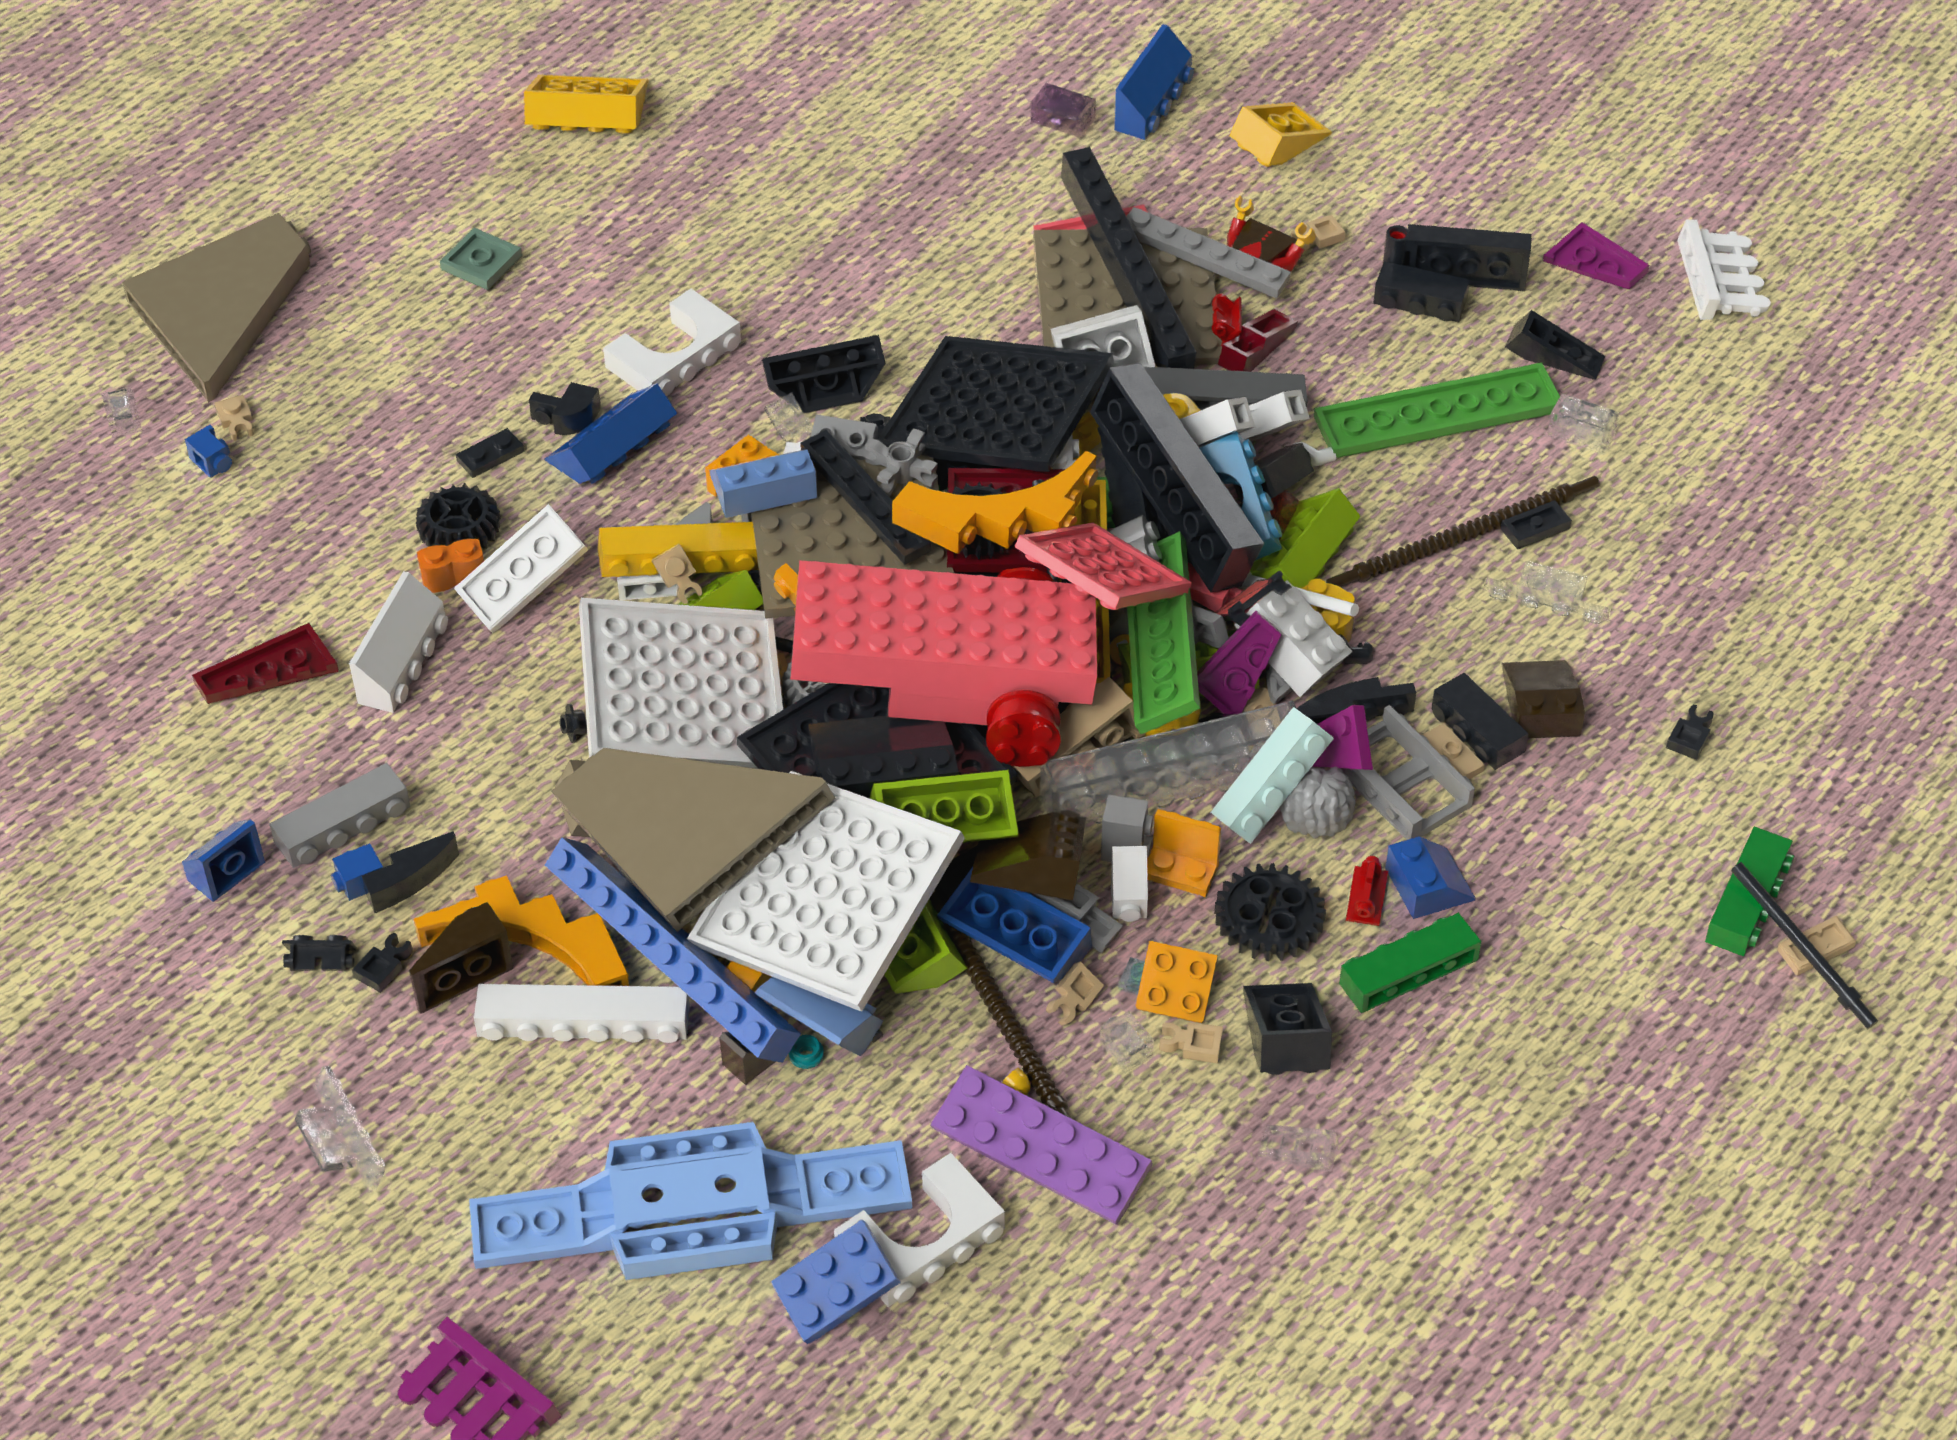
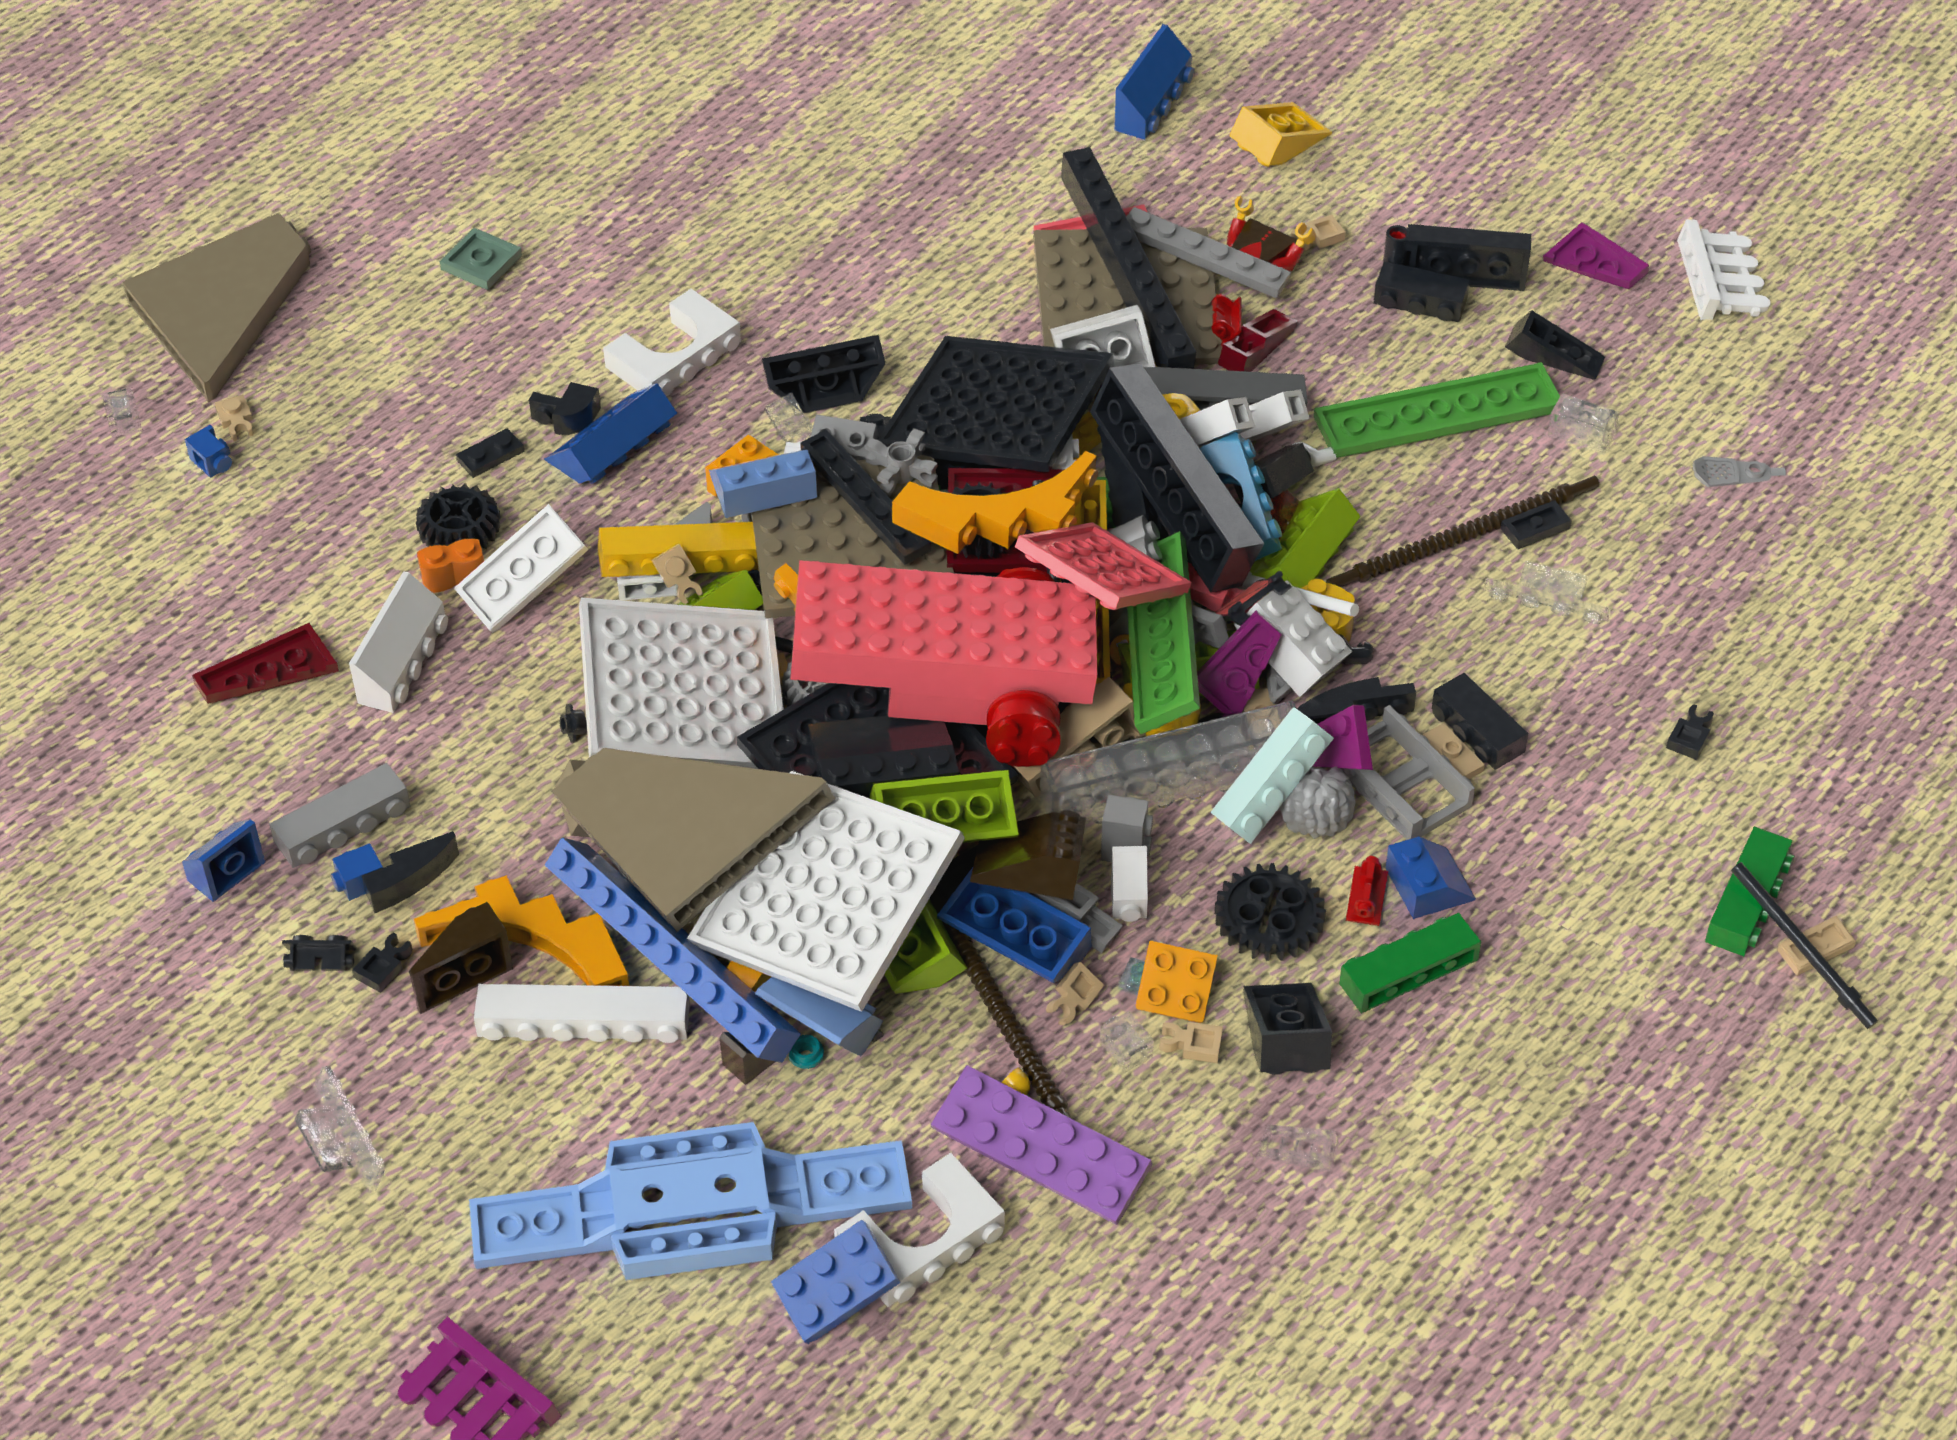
yellow slope [524,74,648,133] -> none
clear purple brick [1031,83,1096,138] -> none
light orange bracket [1147,809,1221,897] -> none
dark brown slope [1502,660,1585,739] -> none
none -> light grey piece [1693,456,1786,487]

